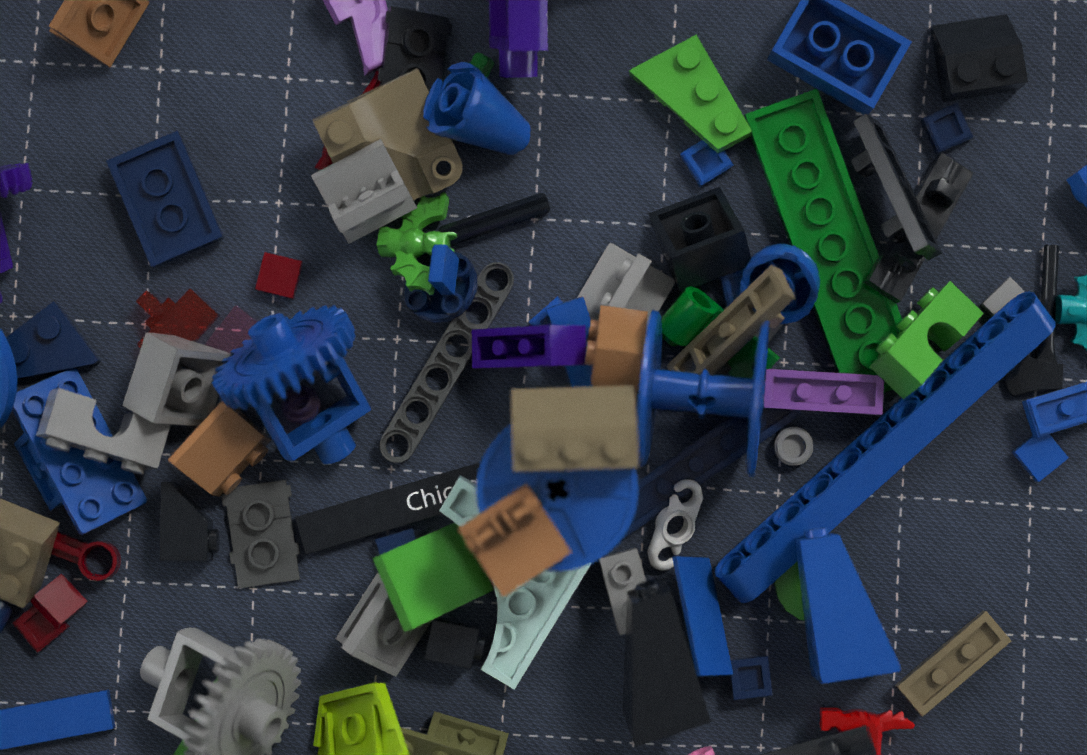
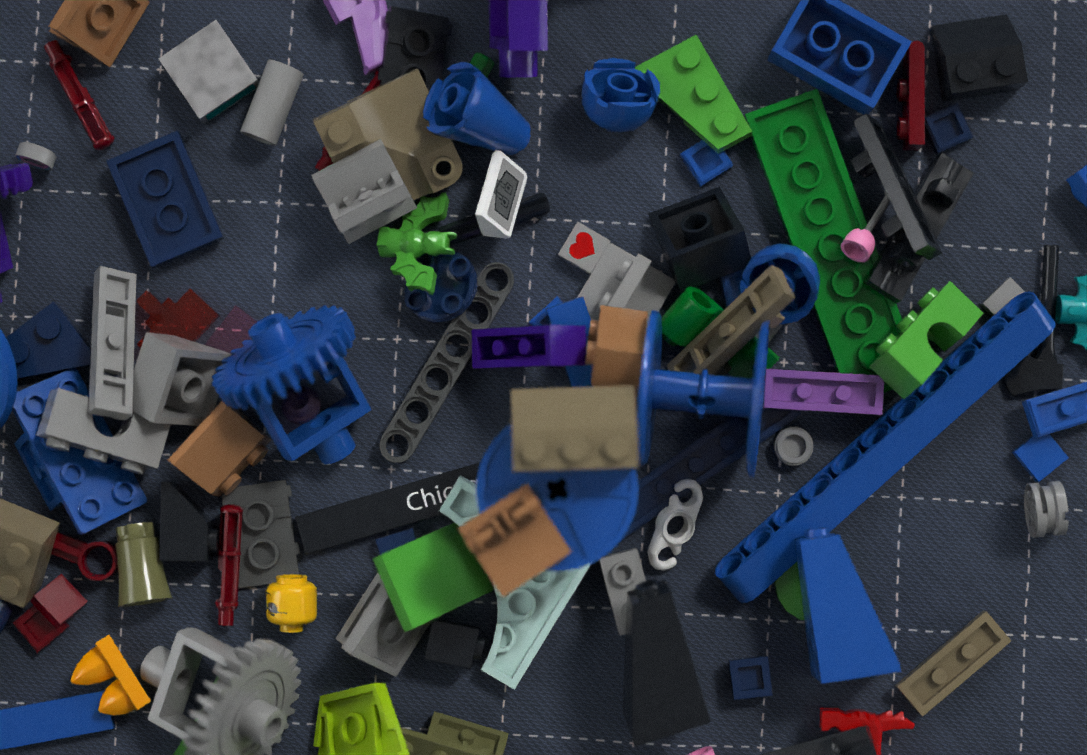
dark red tile [255,252,303,300] -> none
blue tile [428,245,459,295] -> none
blue piece [672,556,734,677] -> none
none -> light grey tile [15,142,57,171]
none -> dark red piece [44,40,114,150]
none -> light orange tile [70,635,151,715]
none -> light grey hinge [89,266,136,421]
none -> olive plant [115,522,173,607]
none -> flat silver piece [158,20,259,124]
none -> dark red piece [215,504,243,626]
none -> light grey pin [240,59,304,146]
none -> yellow head [266,574,317,633]
none -> slope [475,150,527,239]
none -> light grey tile [558,221,611,275]
none -> blue cylinder [581,58,660,132]
none -> bright pink hinge [841,190,891,262]
none -> dark red hinge [896,41,925,151]
none -> light grey wheel [1024,481,1069,538]

